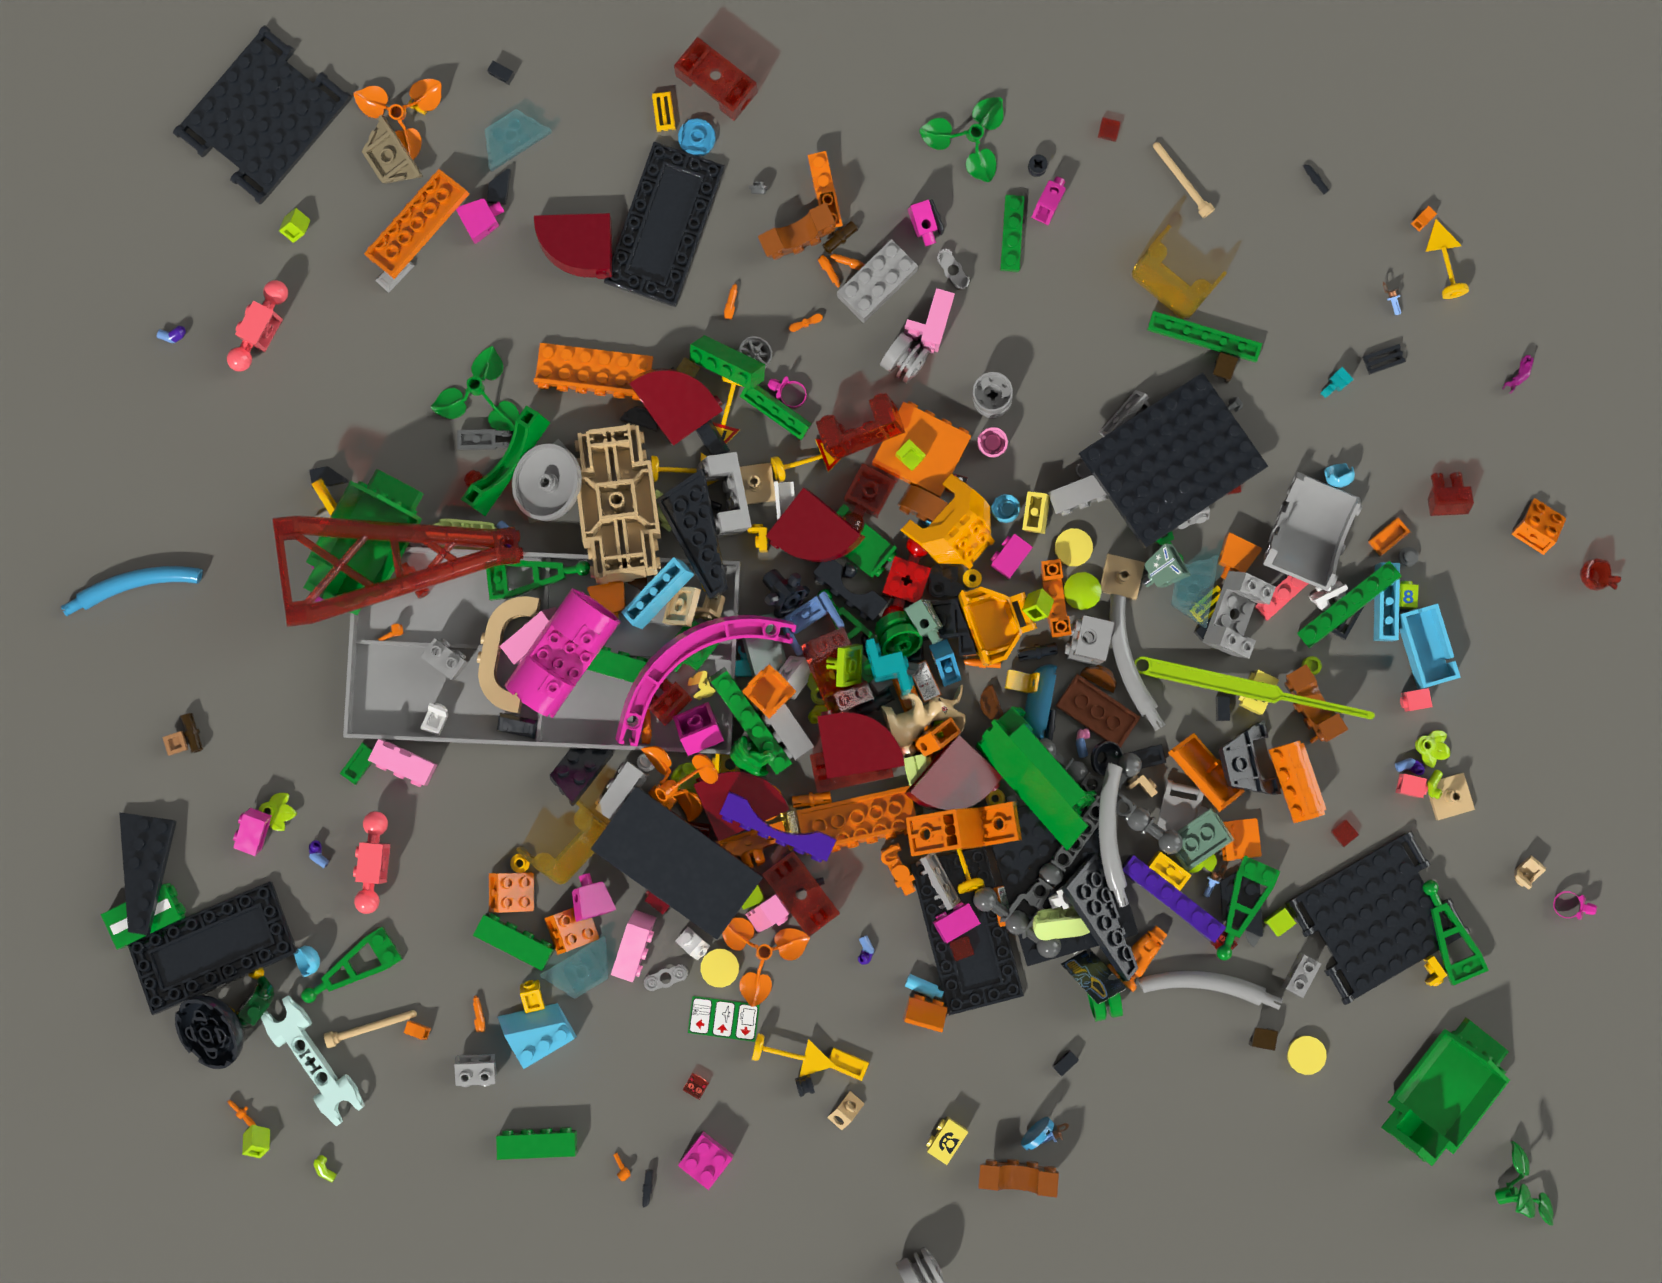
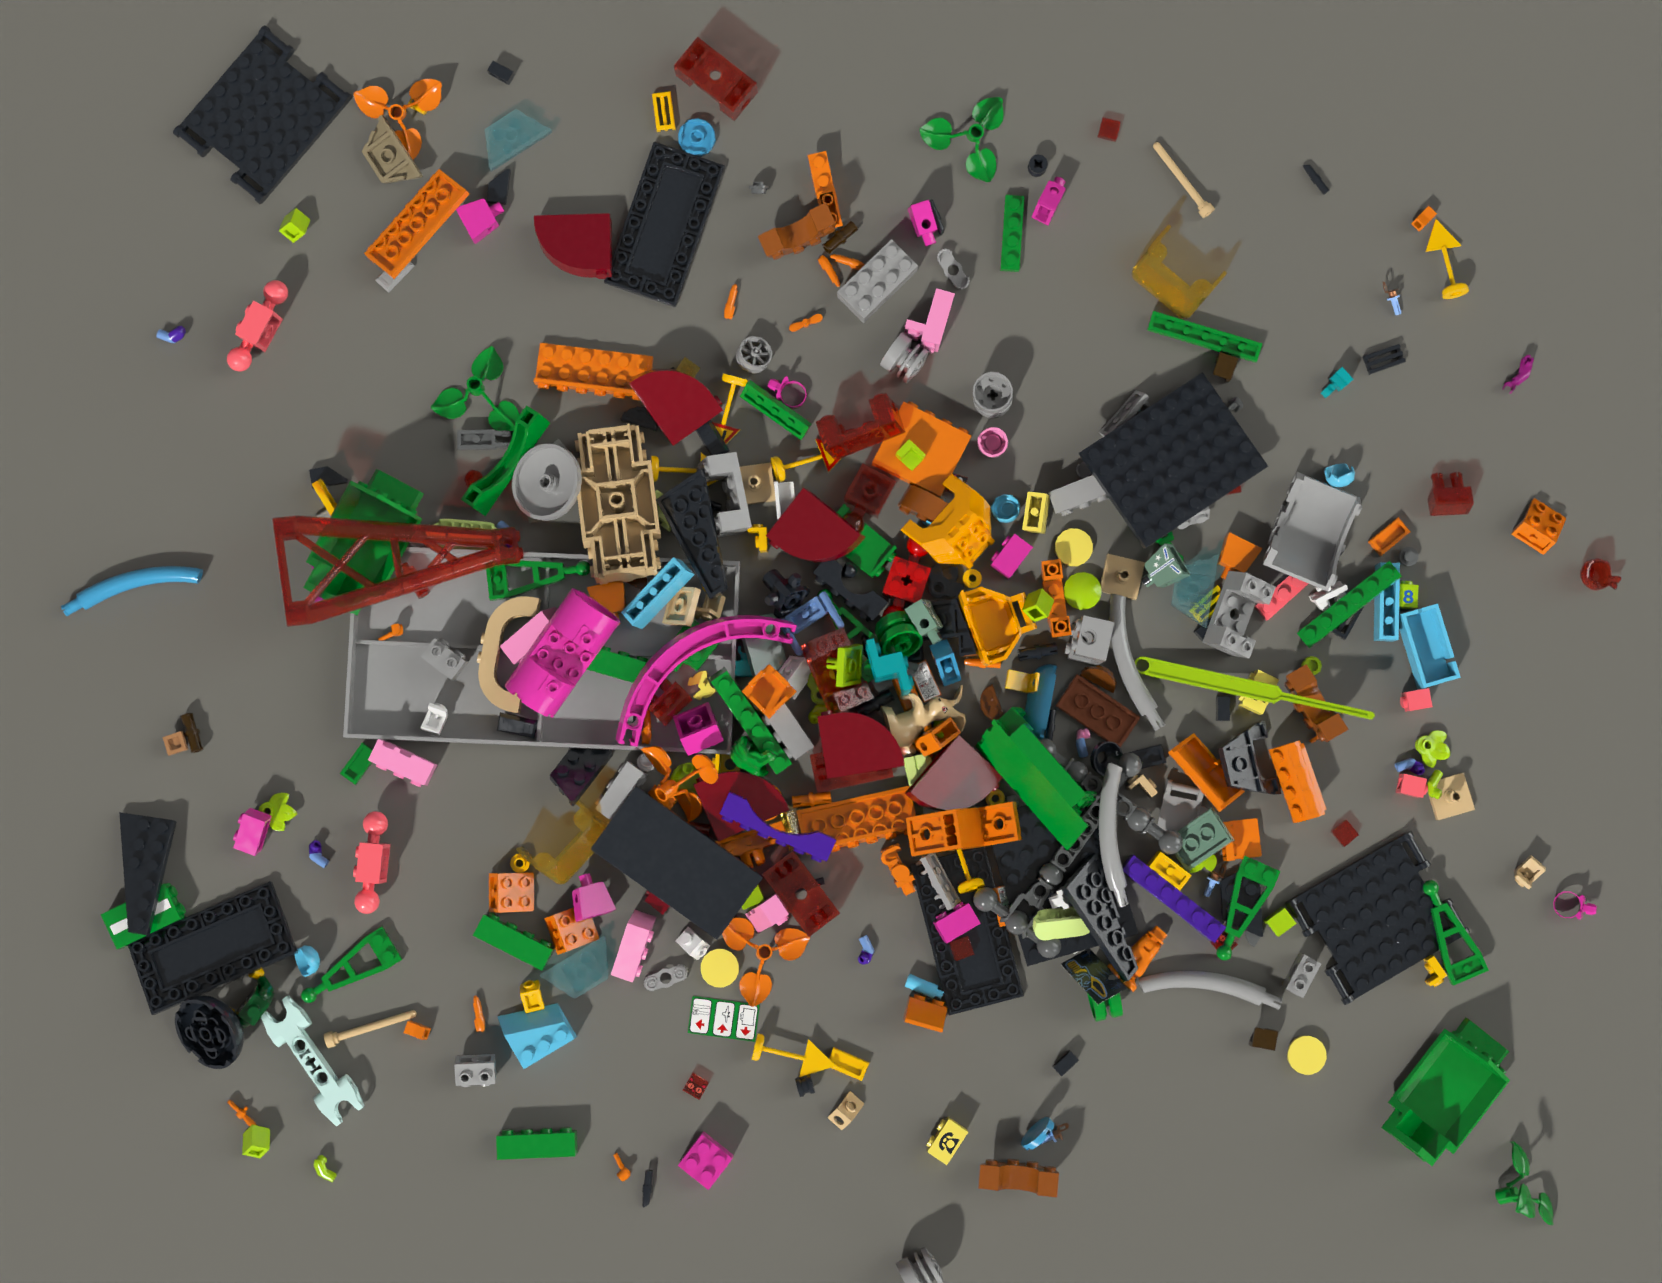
green brick [689,335,765,390] -> none

